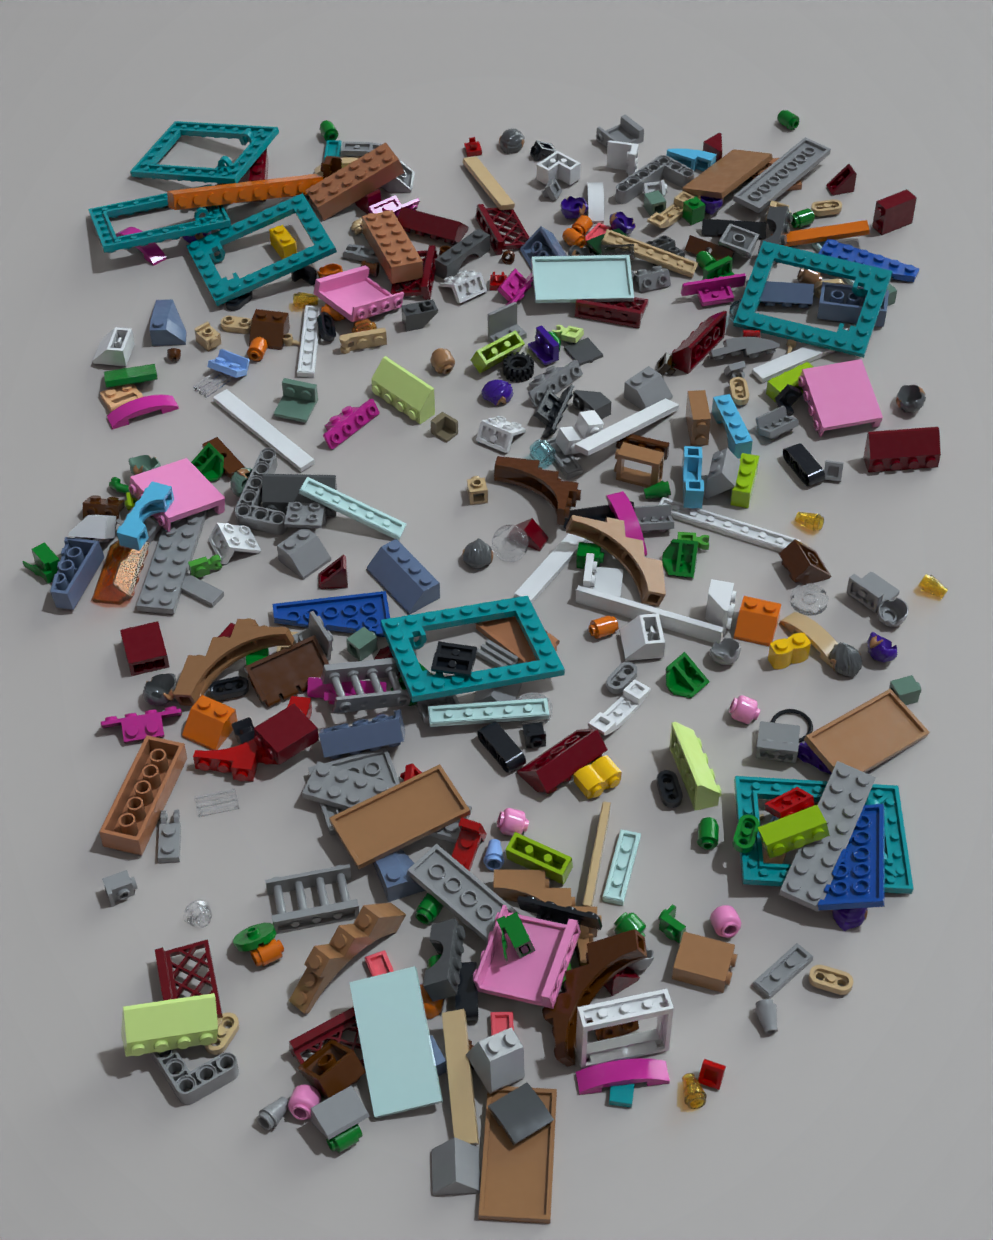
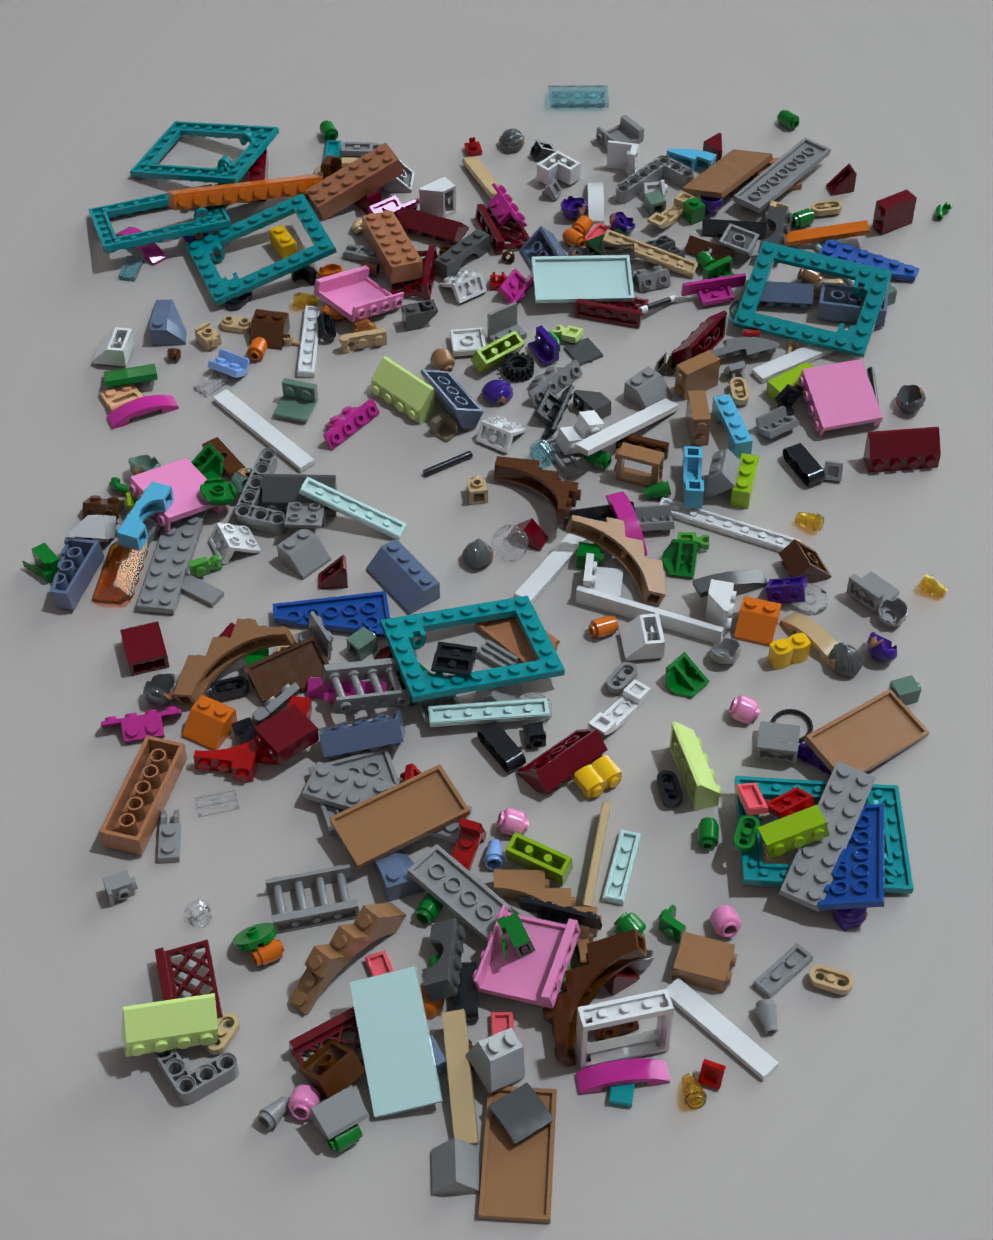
none -> clear light blue tile [118,255,144,282]
none -> green plate [199,478,236,506]
none -> light grey hinge [251,682,300,724]
none -> white slope [419,177,456,217]
none -> sand blue slope [420,369,484,429]
none -> black bar [423,451,473,476]
none -> white plate [450,327,486,357]
none -> dark pink bracket [487,183,527,227]
none -> clear light blue plate [548,85,609,109]
none -> green brick [584,449,612,470]
none -> black bar [638,295,677,313]
none -> white tile [666,977,779,1081]
none -> medium nougat brick [674,350,720,400]
none -> dark grey slope [693,570,768,598]
none -> coral tile [735,783,768,816]
none -> dark purple bracket [765,576,808,604]
none -> black bar [867,367,879,405]
none -> green arm [935,202,952,221]

